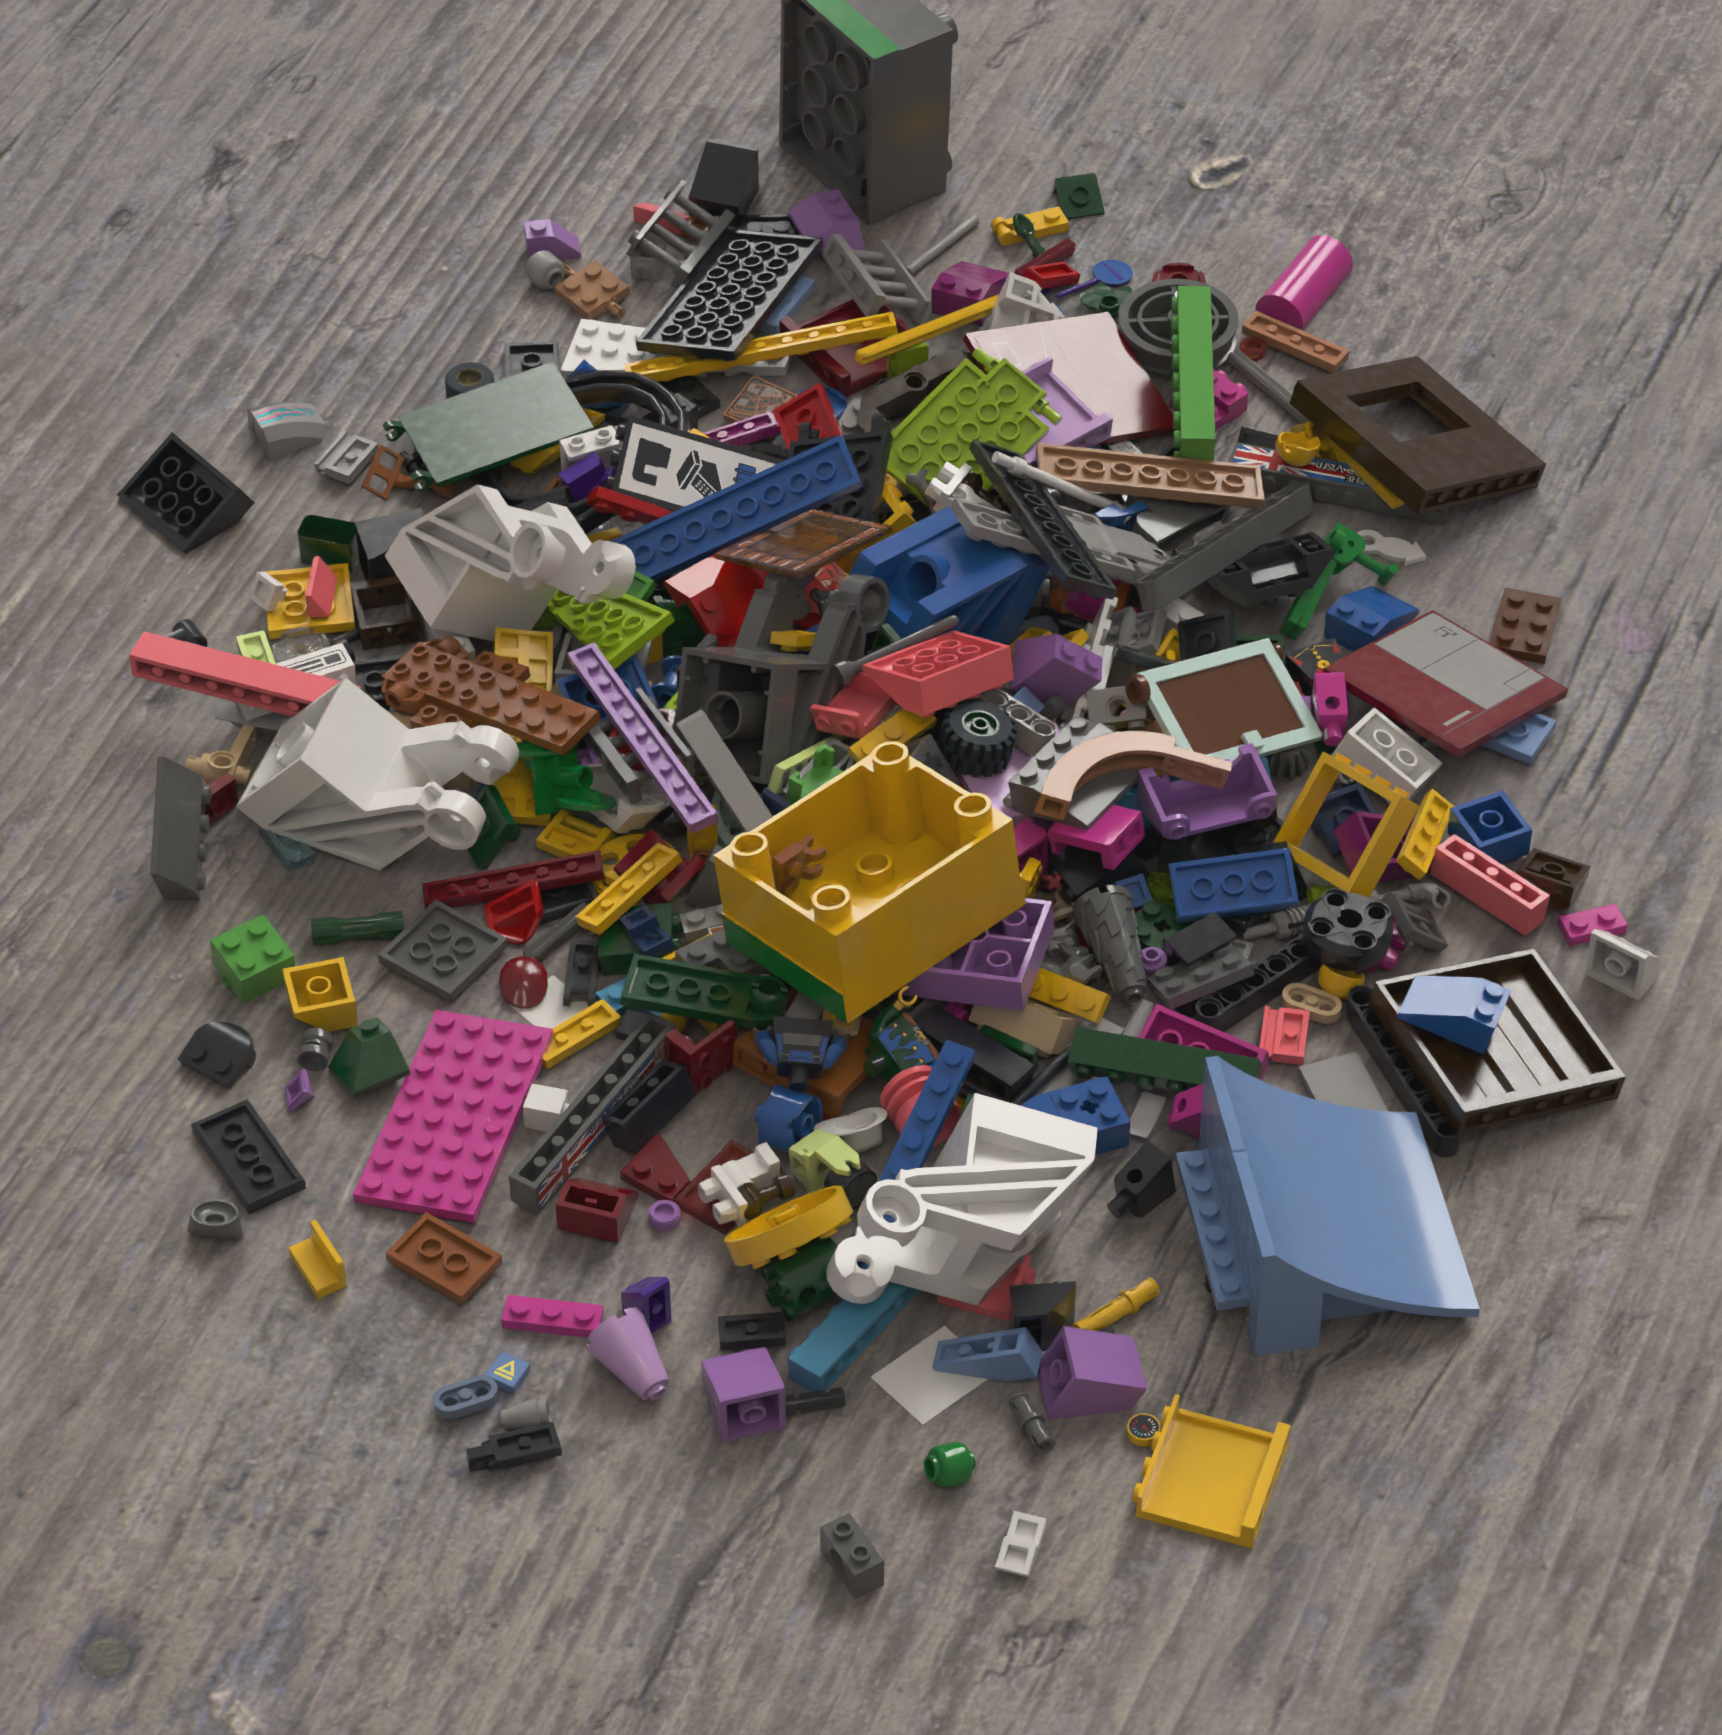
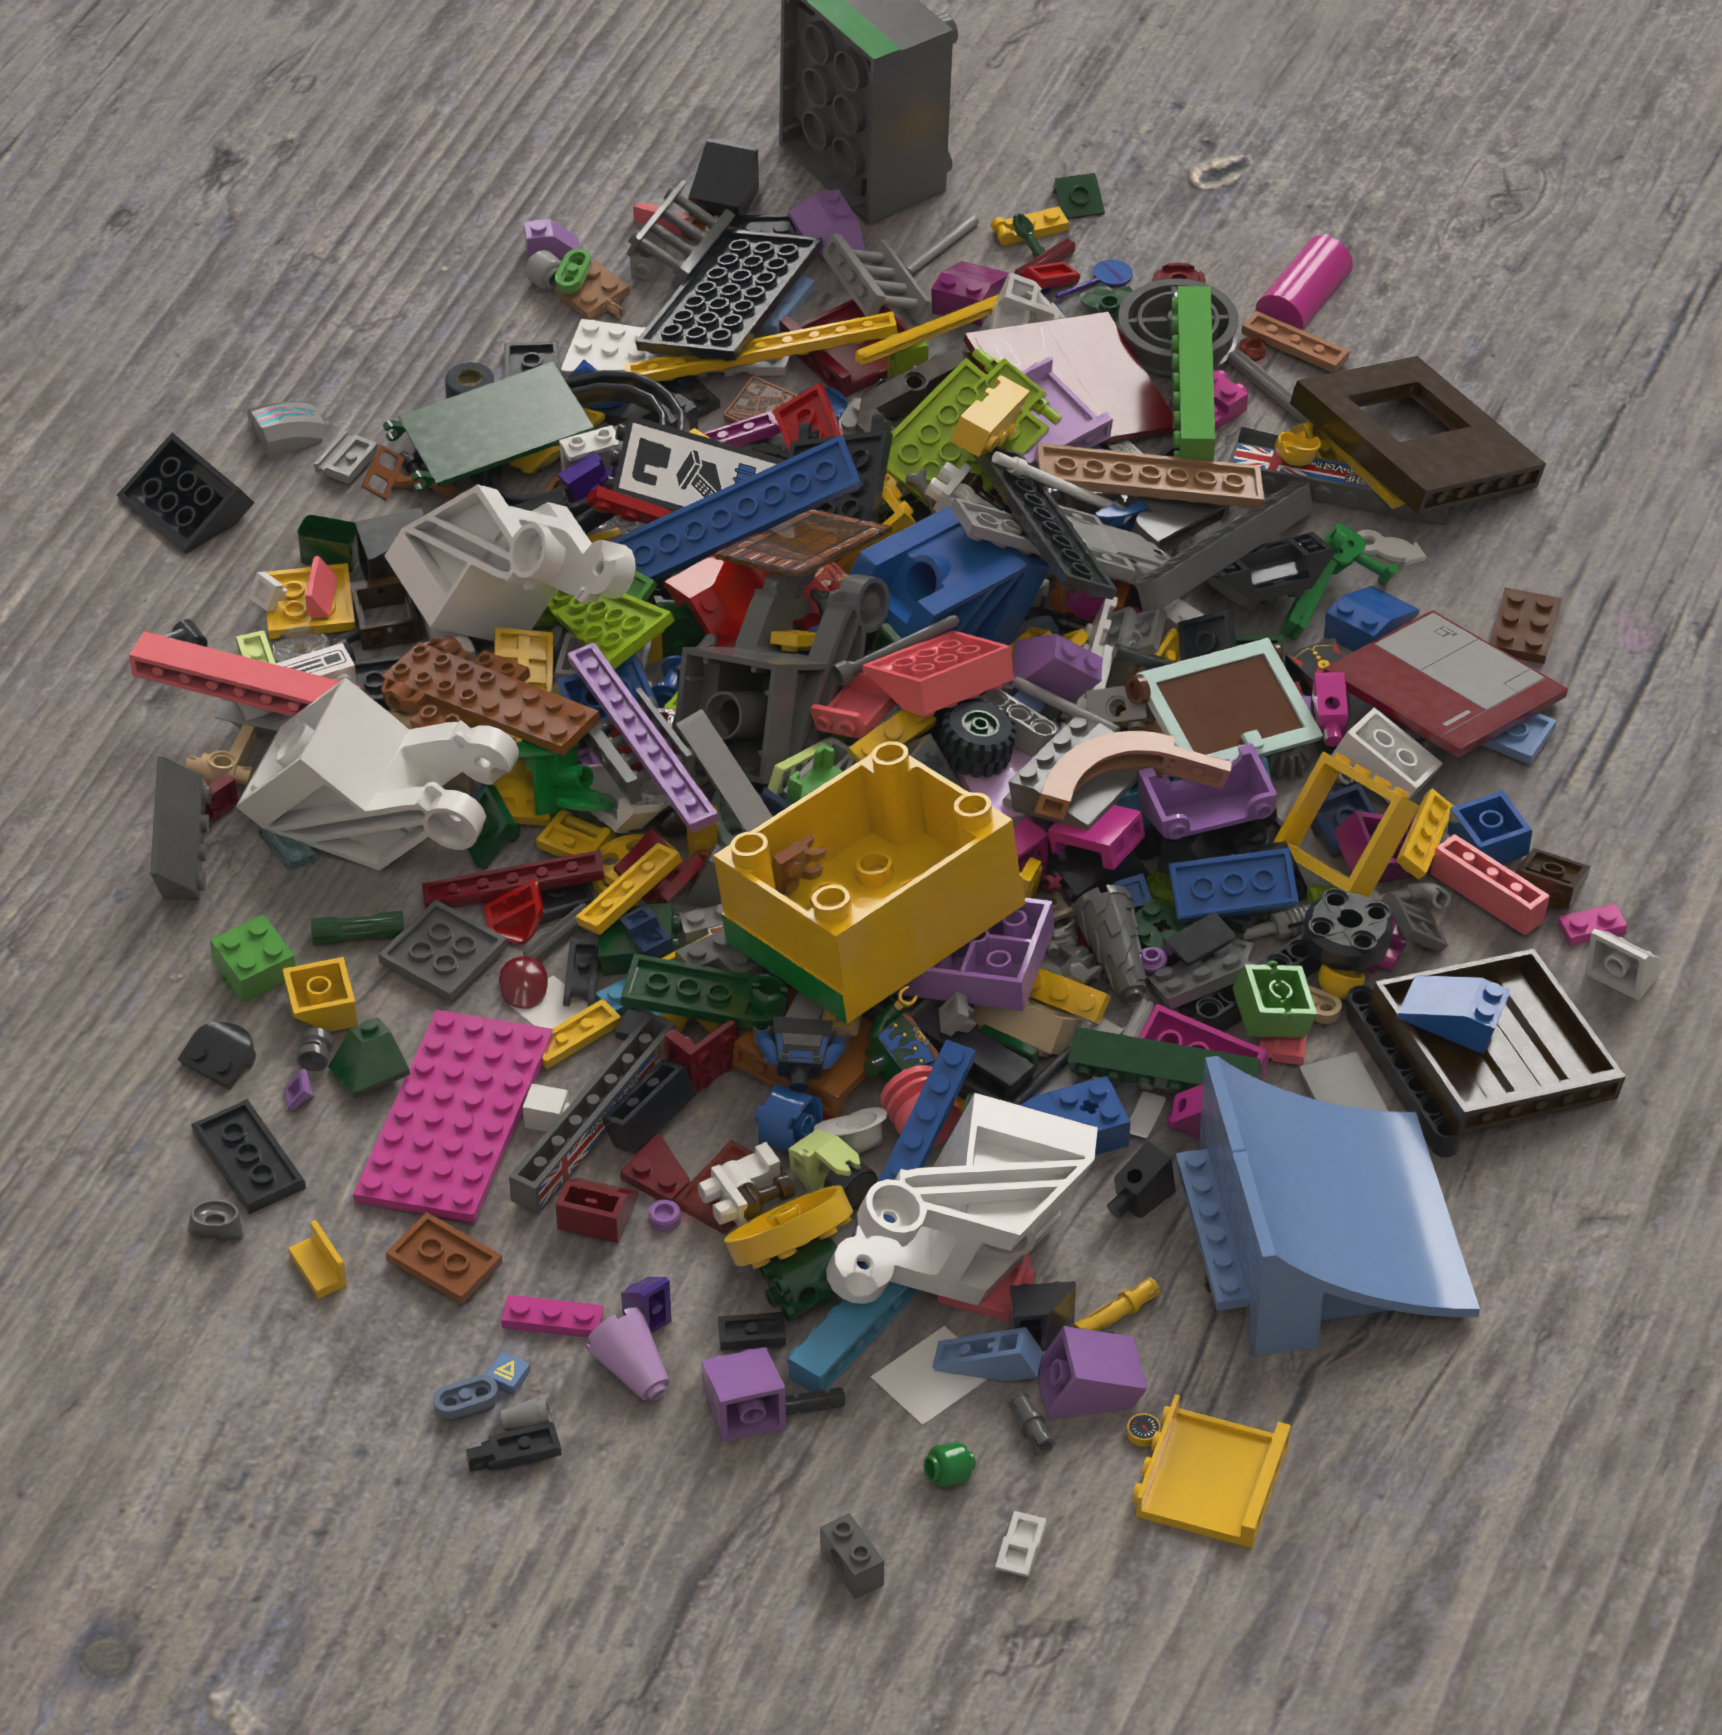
none -> bright green plate [555,249,592,294]
none -> light grey tile [939,991,976,1036]
none -> yellow wedge [950,375,1030,457]
none -> light grey bar [1012,676,1120,732]
none -> bright green brick [1233,961,1317,1038]

